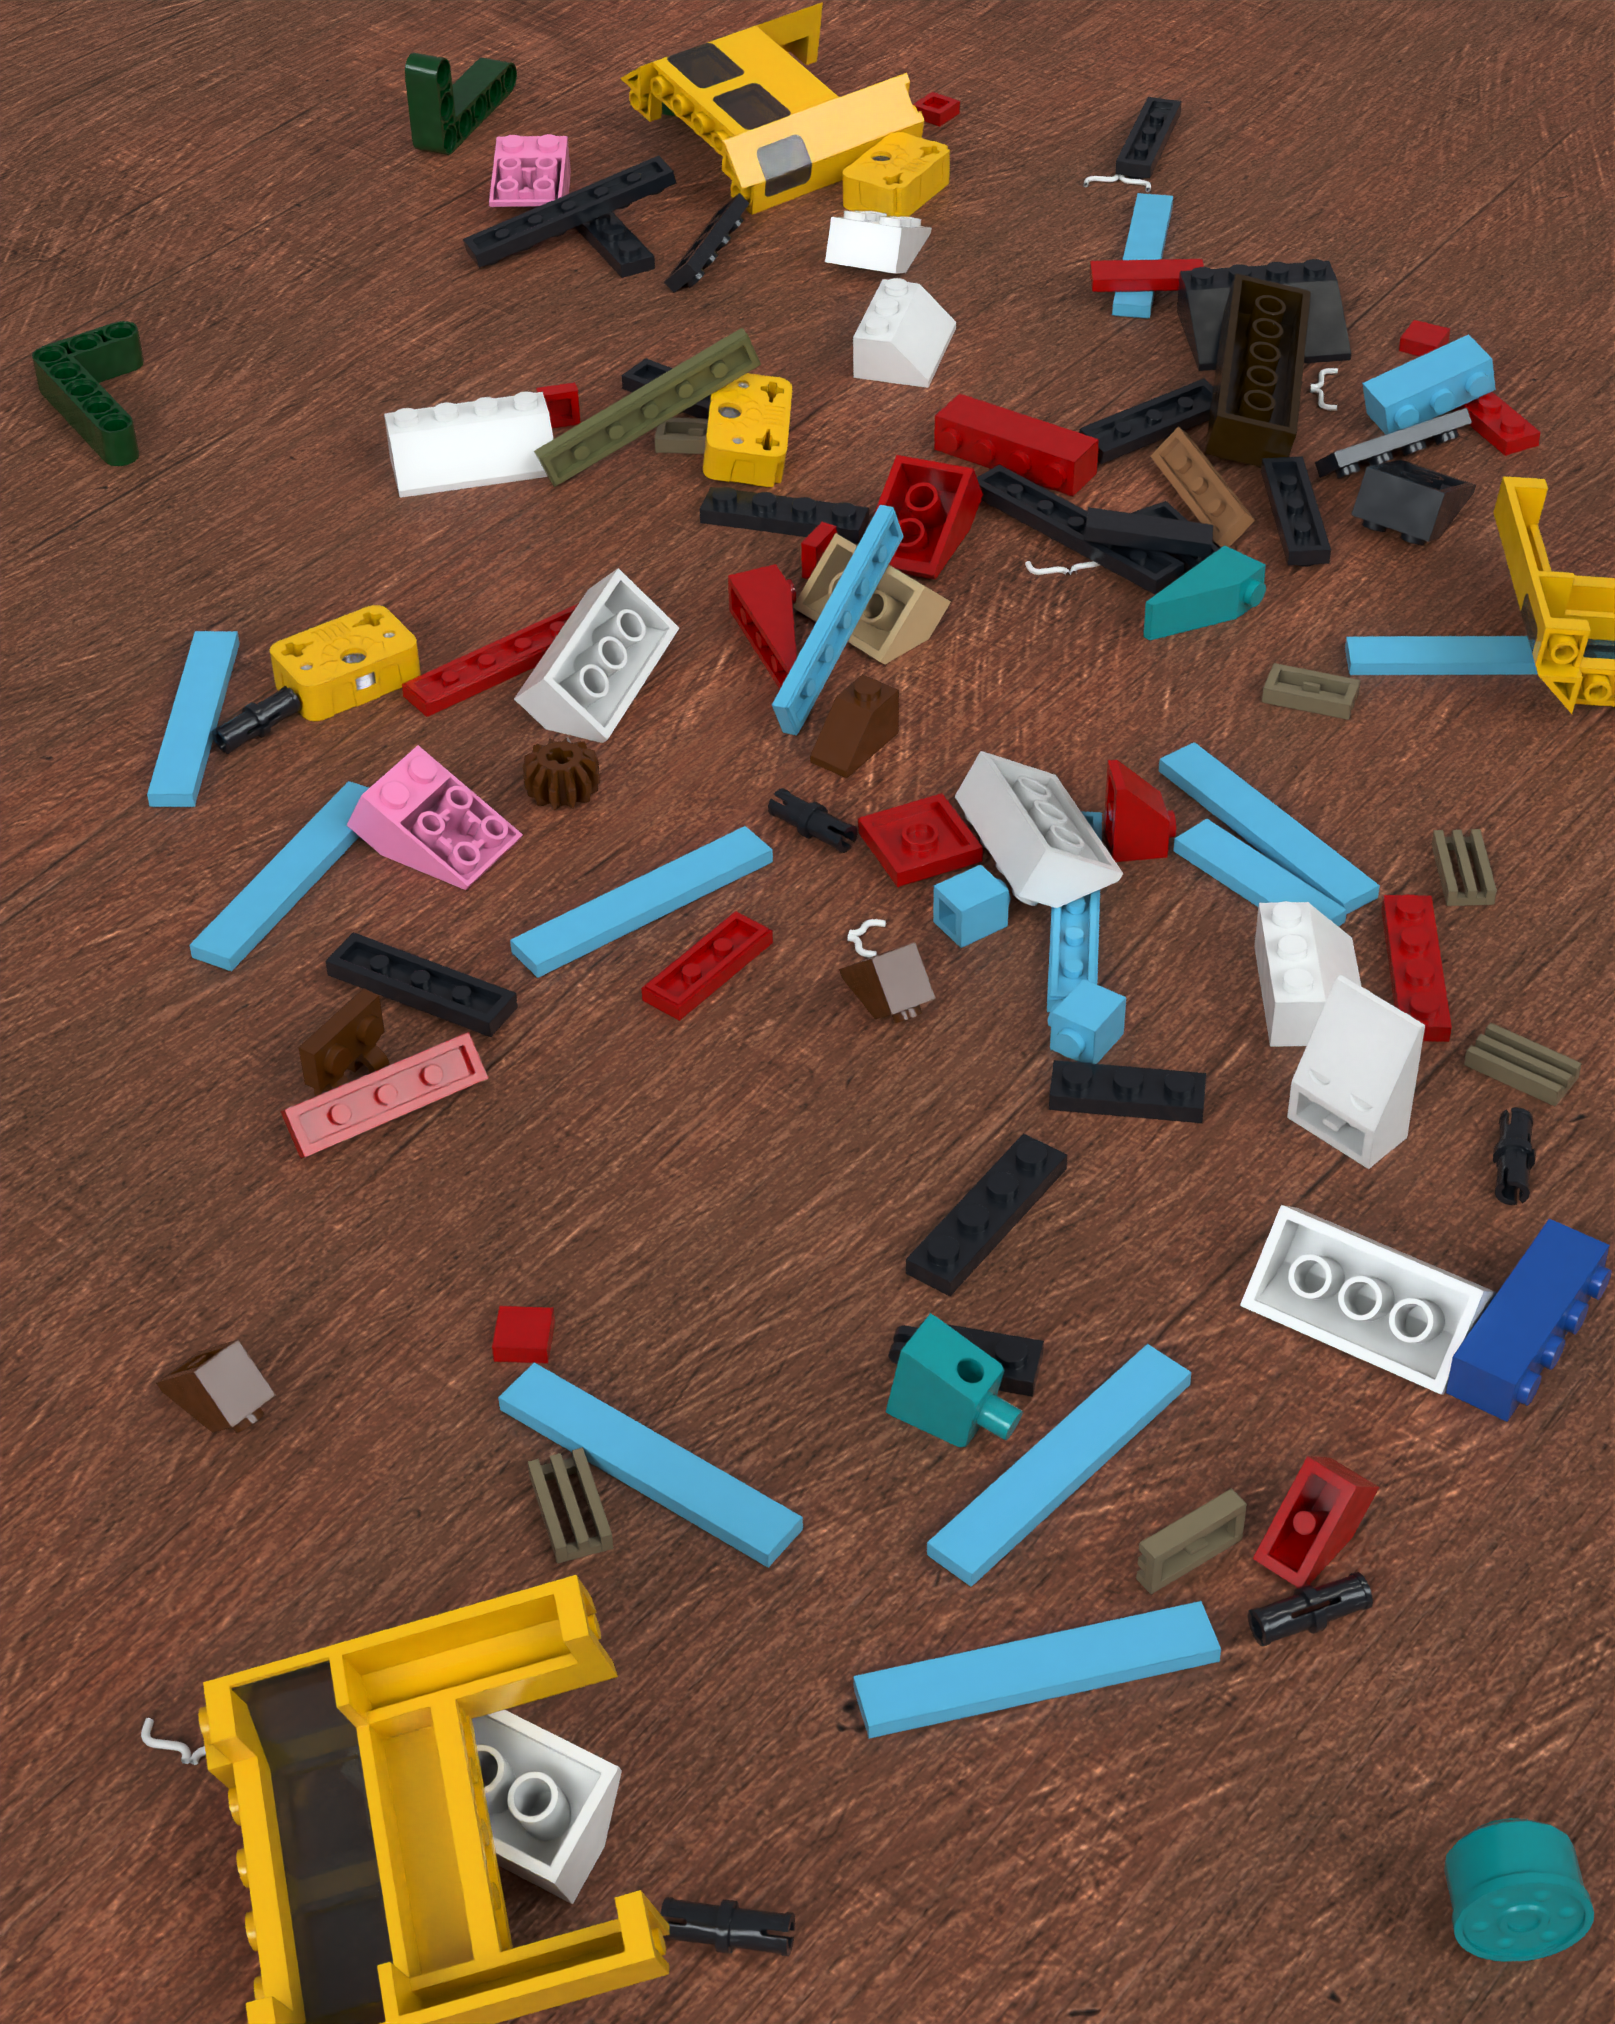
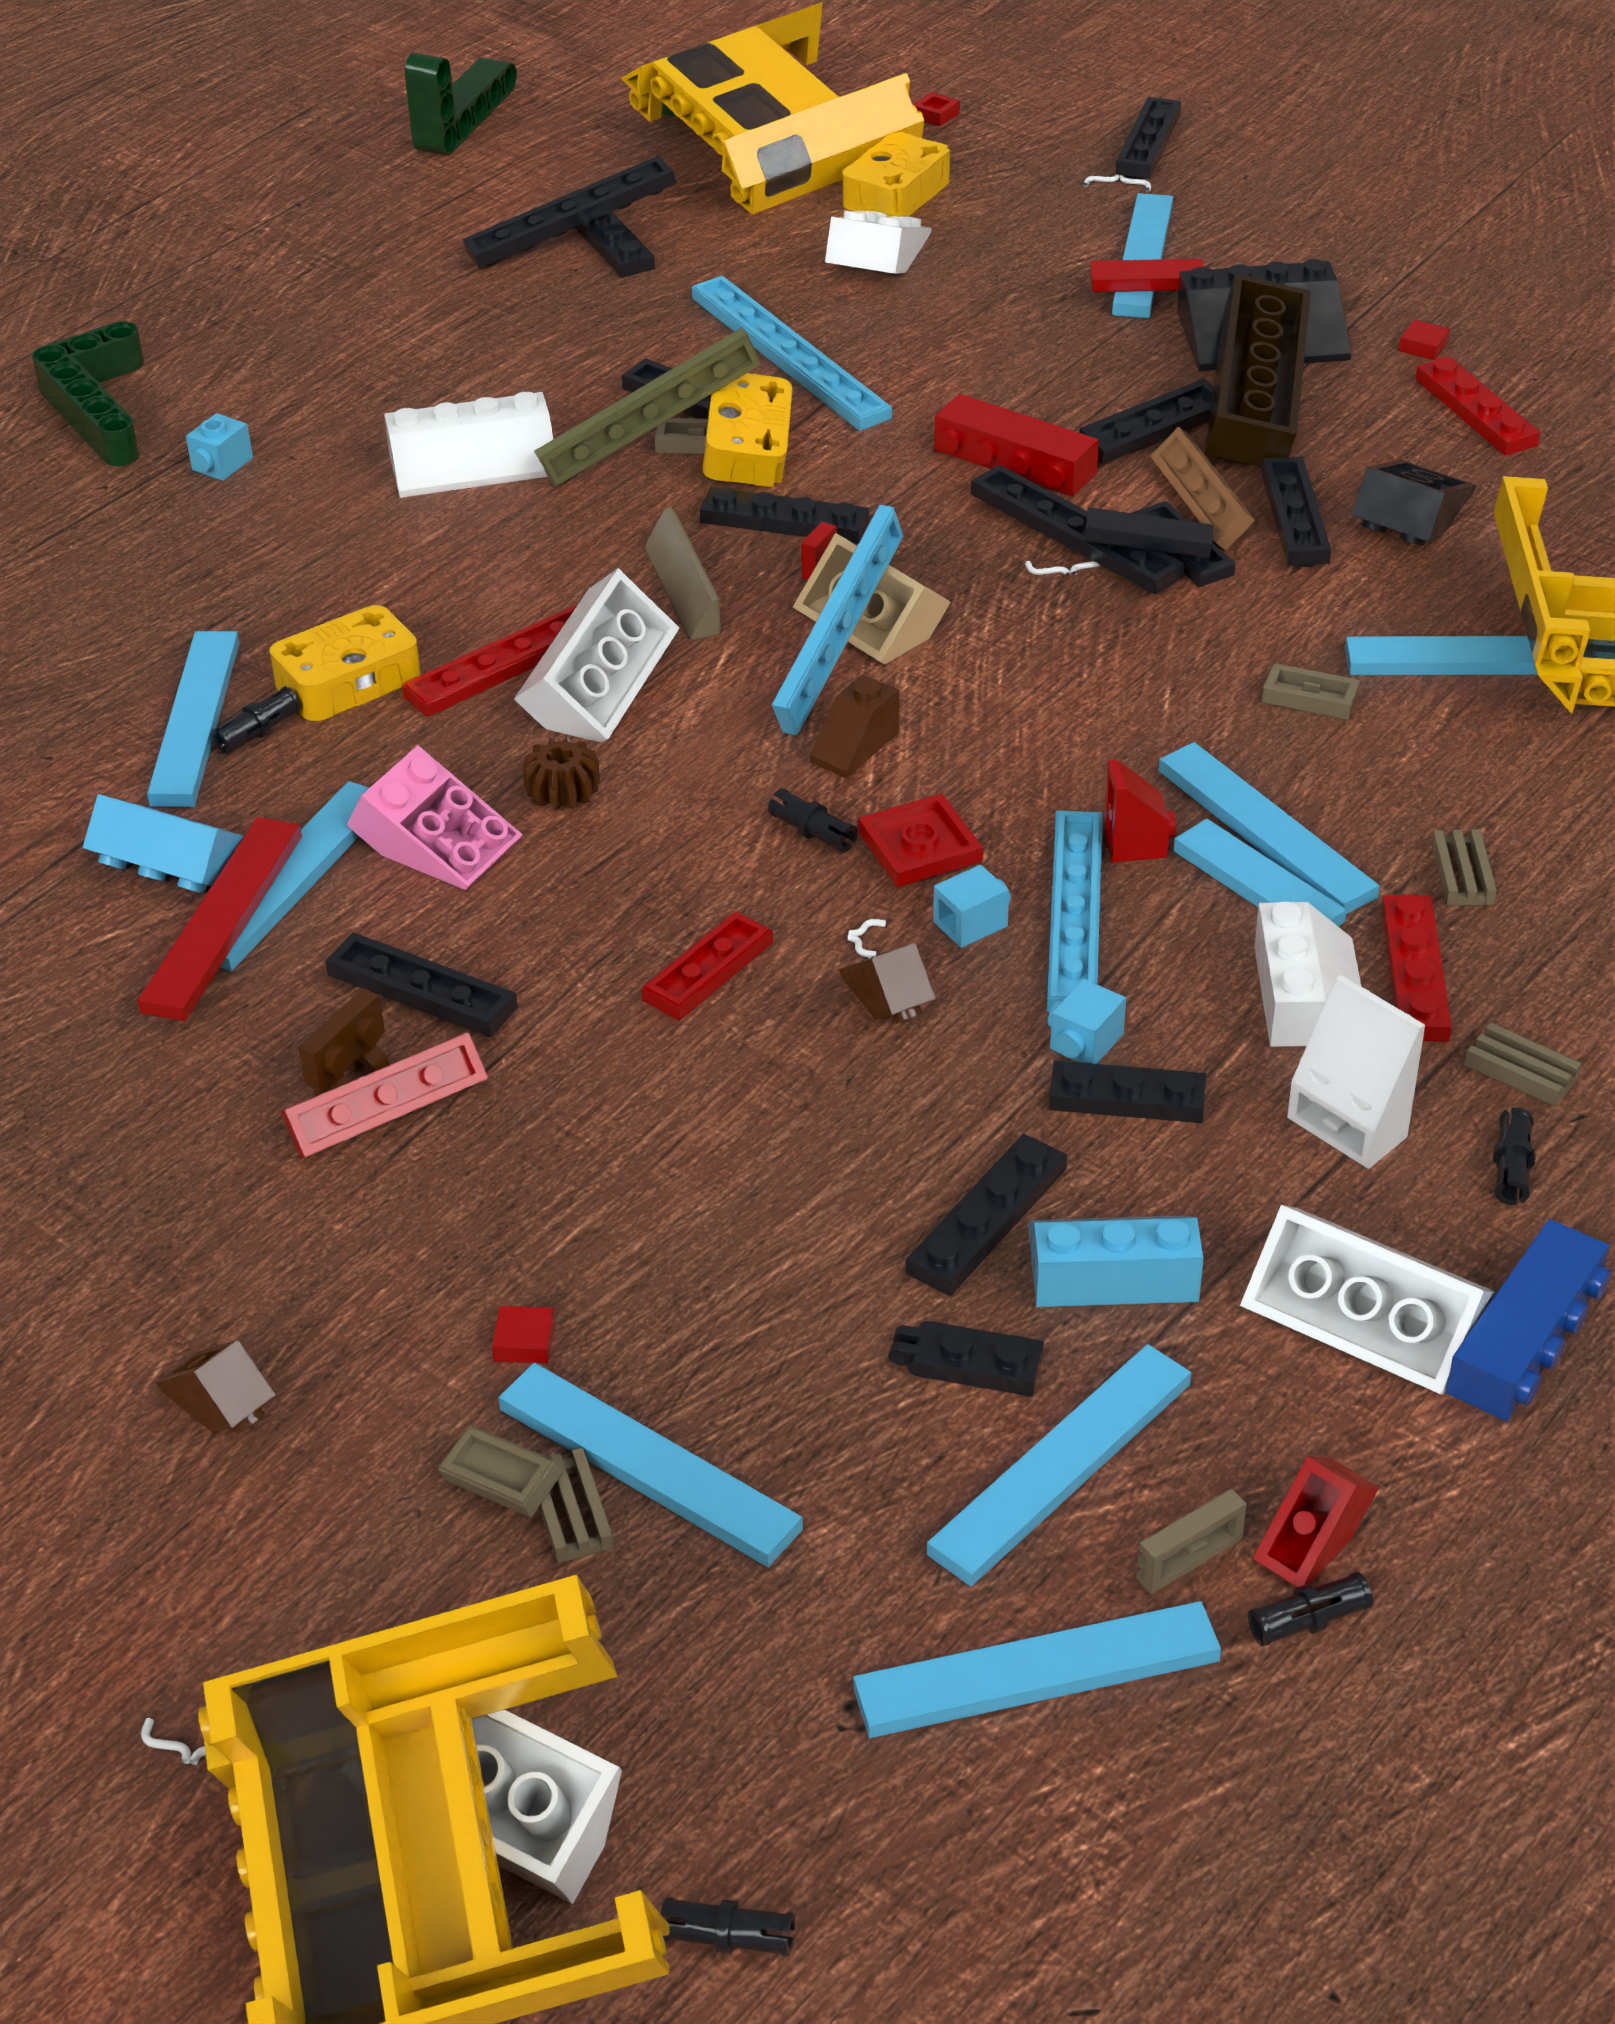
bright pink slope [489,134,571,207] -> none
medium azure tile [510,826,773,978] -> none
red tile [536,382,581,429] -> none
black plate [664,193,749,293] -> none
red slope [728,564,797,689] -> none
white slope [853,278,956,388] -> none
red slope [873,455,983,580] -> none
teal torso [885,1313,1023,1447] -> none
white slope [955,751,1123,908] -> none
teal slope [1143,545,1266,640] -> none
white piece [1310,368,1338,411] -> none
plate [1314,408,1472,479] -> none
medium azure brick [1362,334,1496,435] -> none
teal wheel [1444,1818,1594,1962] -> none
none -> medium azure slope [82,794,244,894]
none -> red tile [137,817,302,1022]
none -> medium azure brick [186,413,253,481]
none -> dark tan tile [437,1425,563,1518]
none -> dark tan slope [645,507,721,640]
none -> medium azure tile [691,276,892,431]
none -> medium azure slope [1028,1215,1203,1307]

